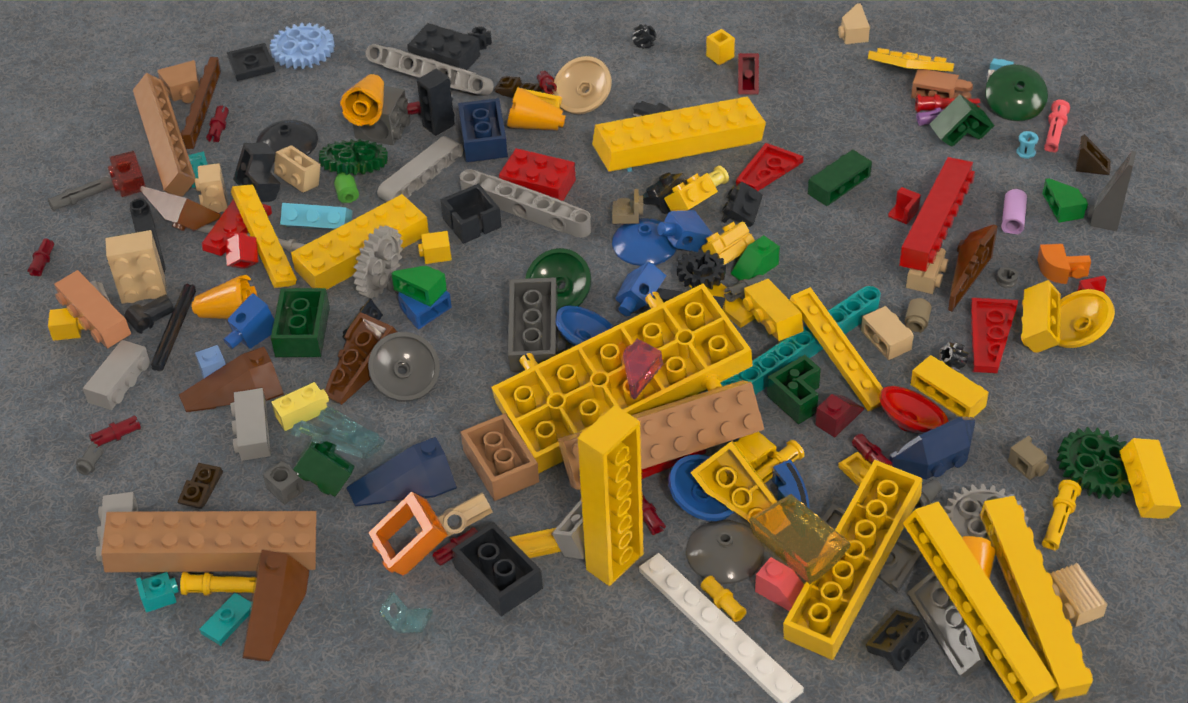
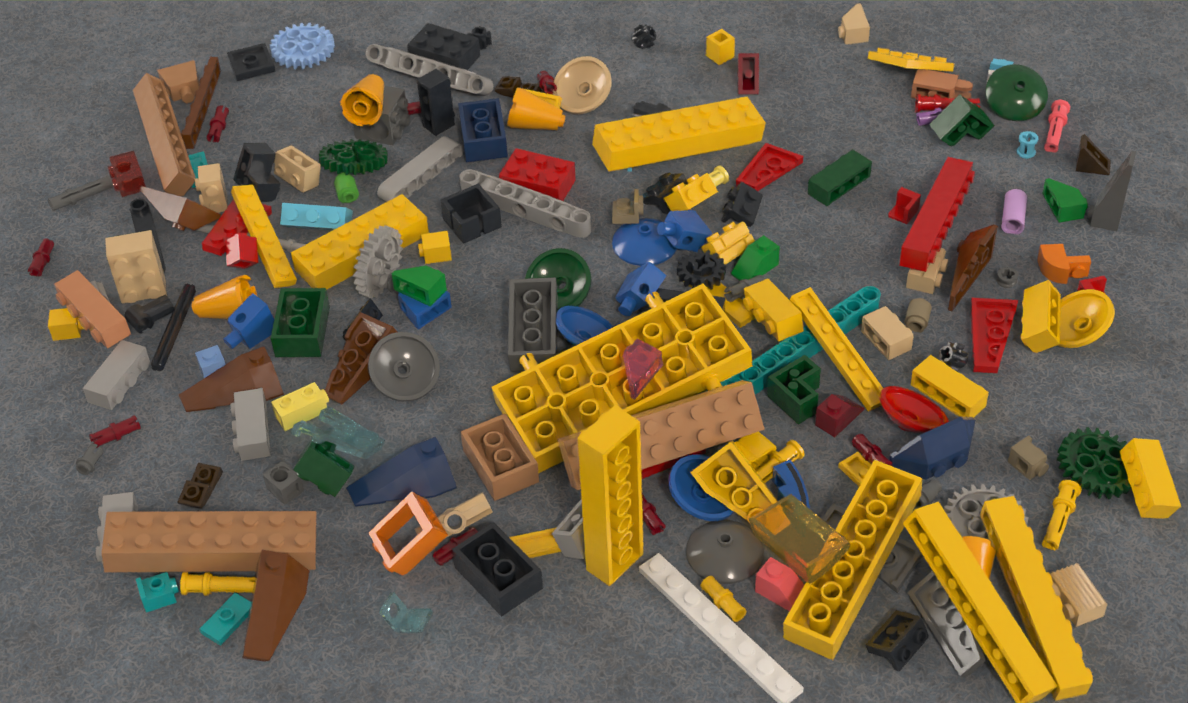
black dish [256,120,318,155] -> none

